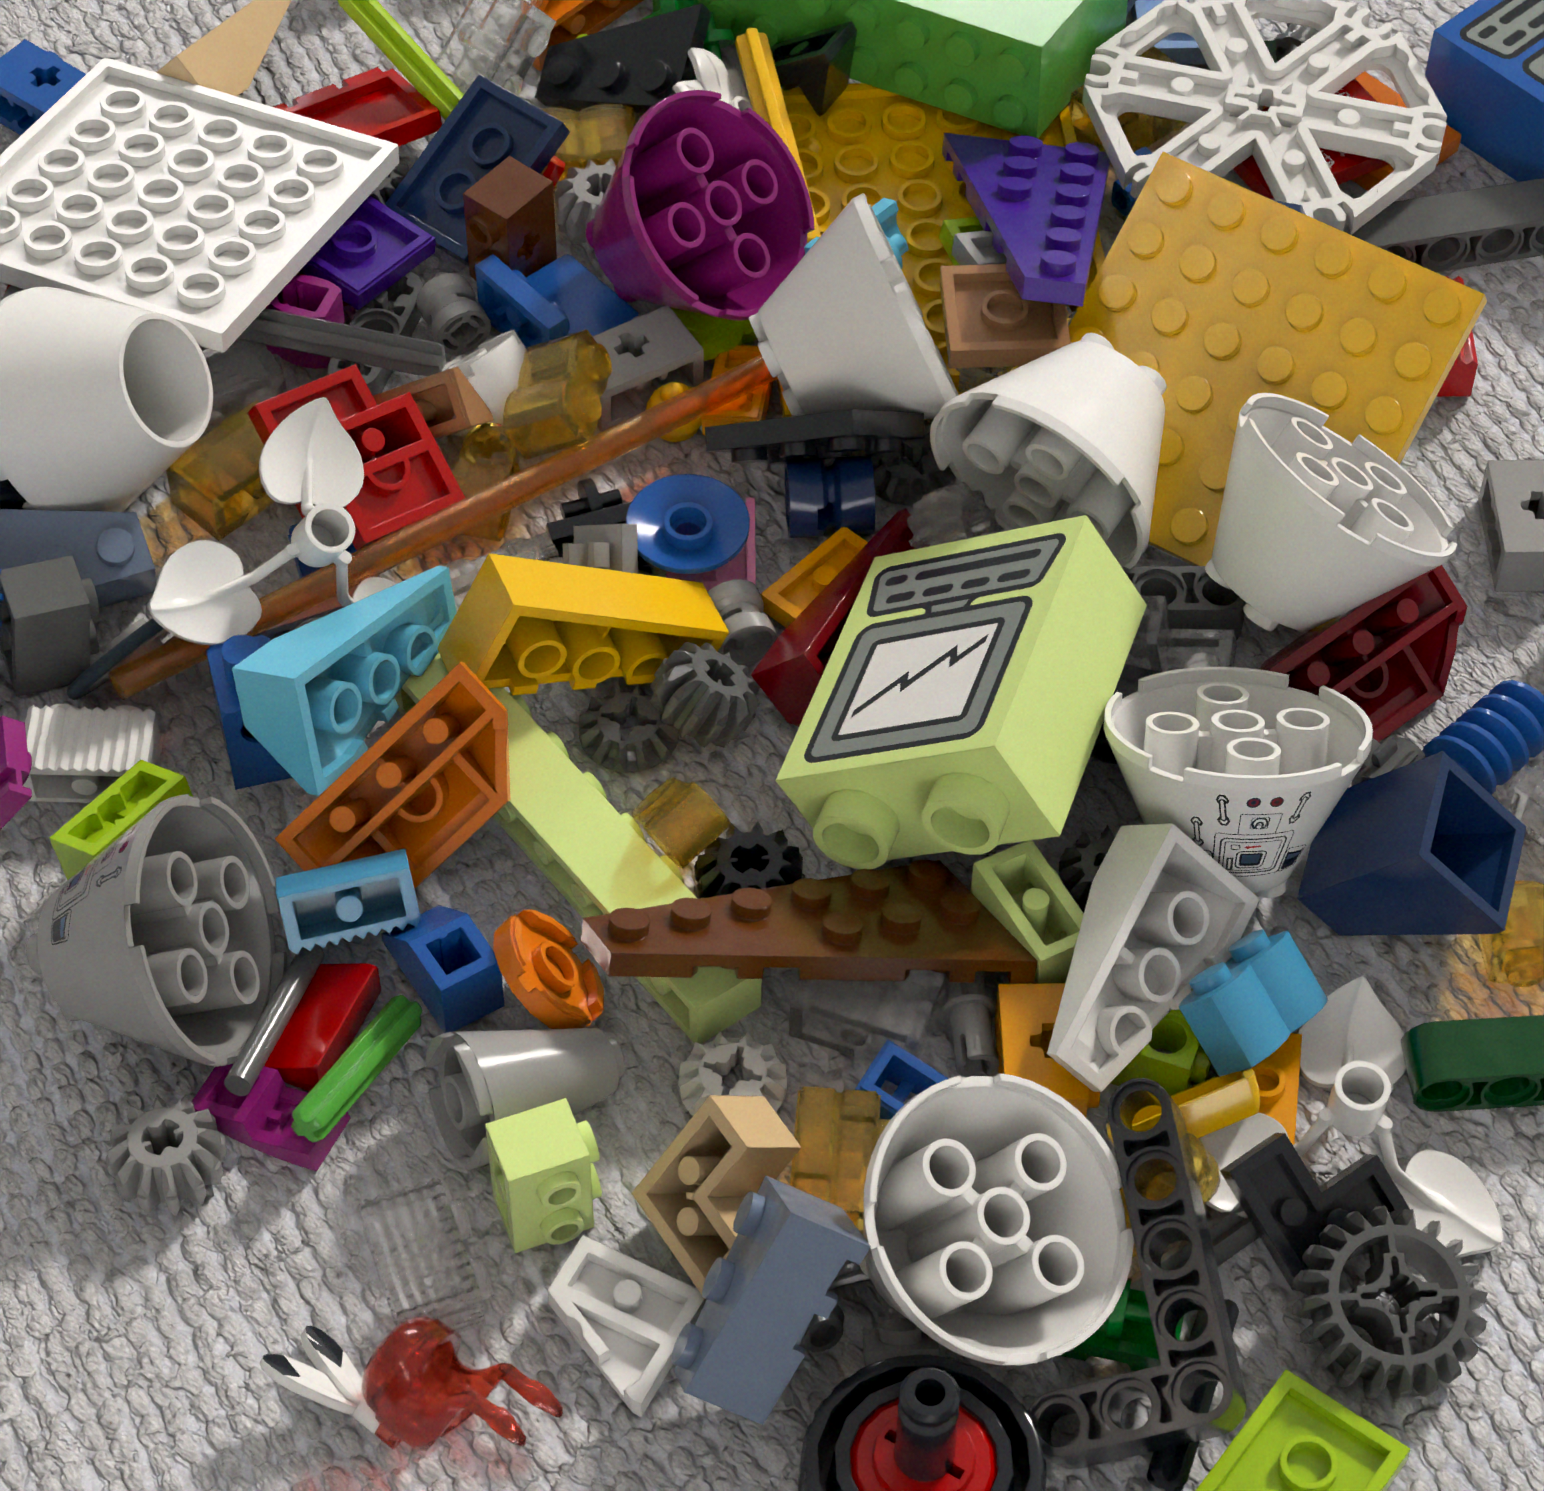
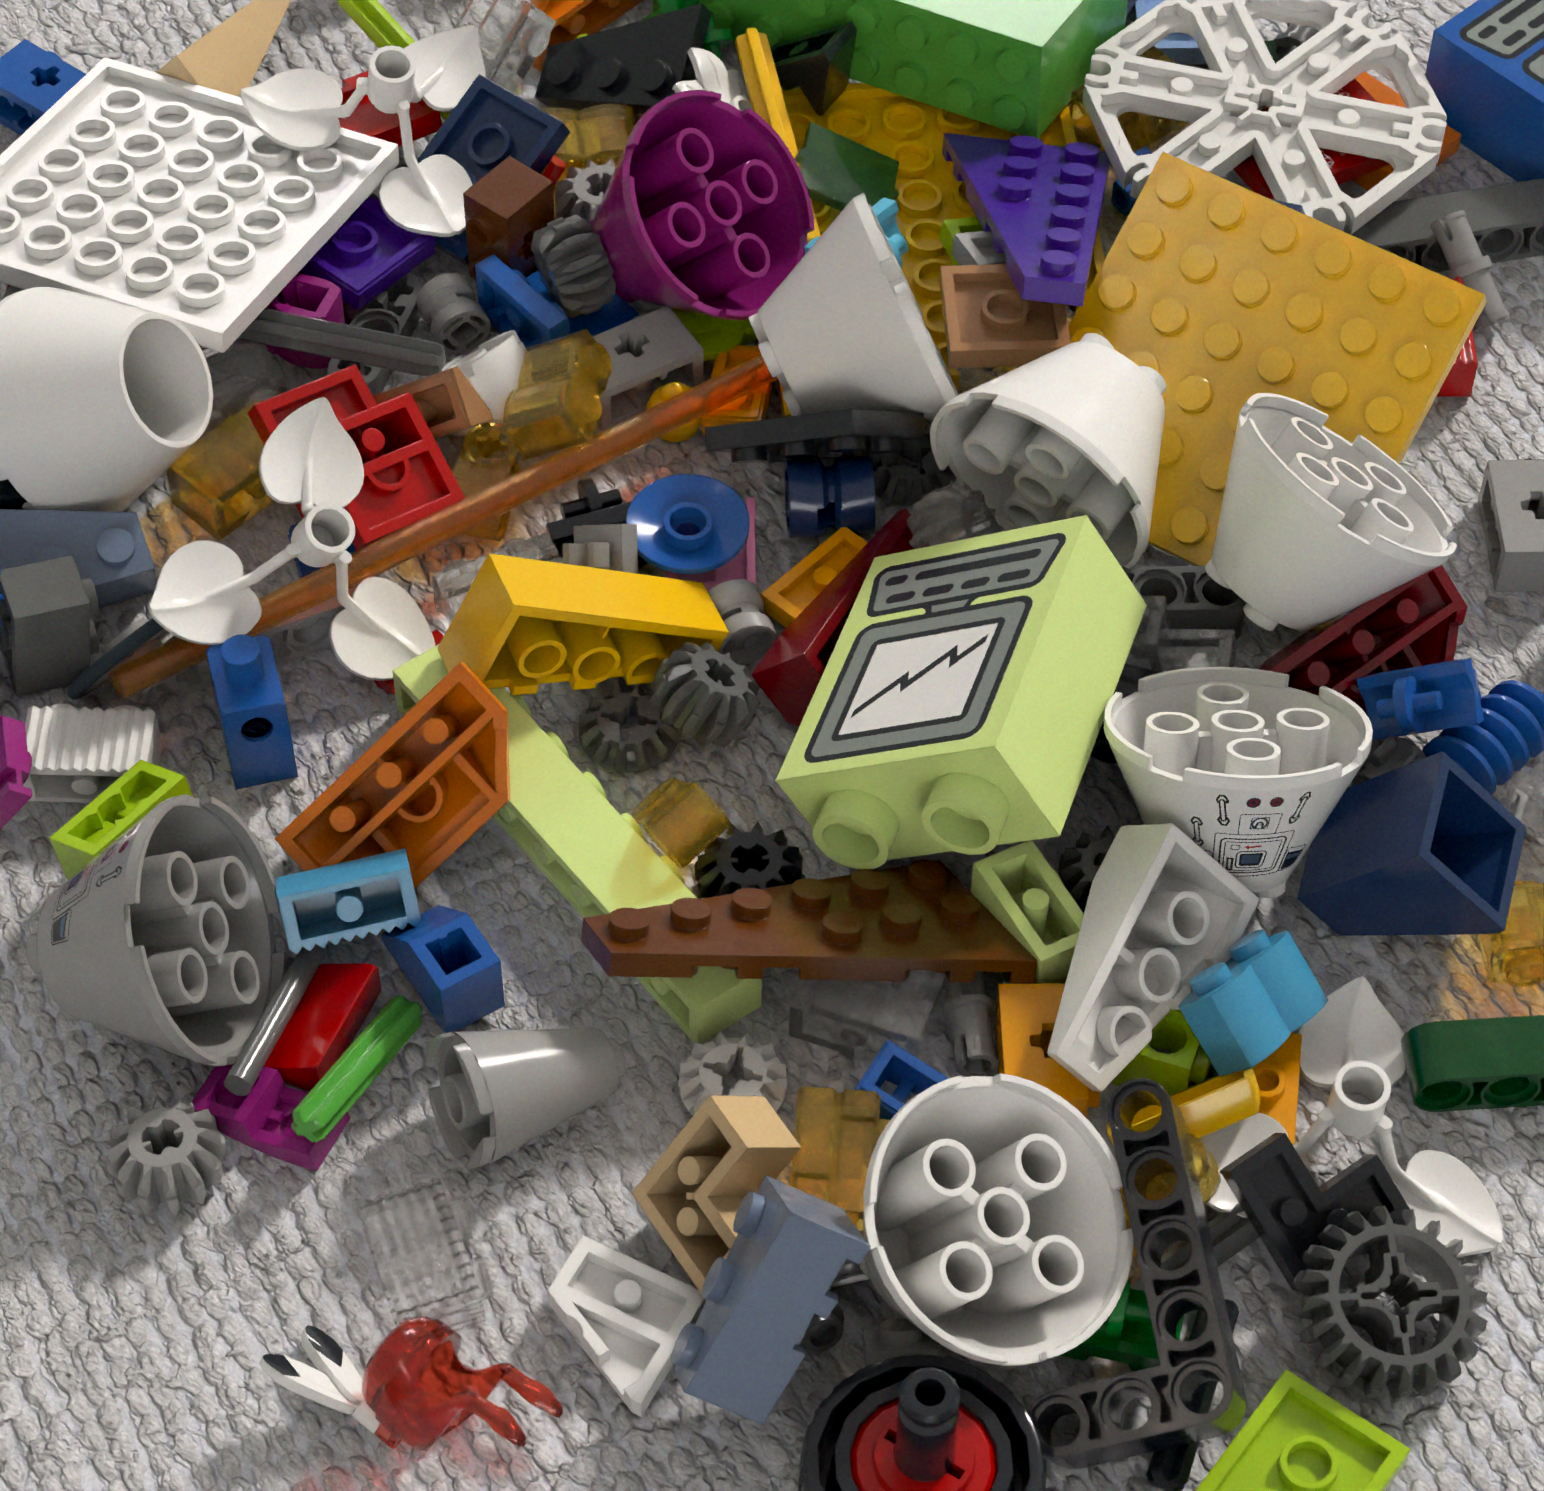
medium azure wedge [232,565,457,796] -> none
yellowish green brick [485,1098,602,1253] -> none
orange tile [493,909,604,1029] -> none
none -> white plant [241,25,486,237]
none -> dark grey gear [531,214,616,319]
none -> clear green piece [795,122,899,212]
none -> blue hips [1356,658,1484,740]
none -> light grey pin [1430,210,1510,331]

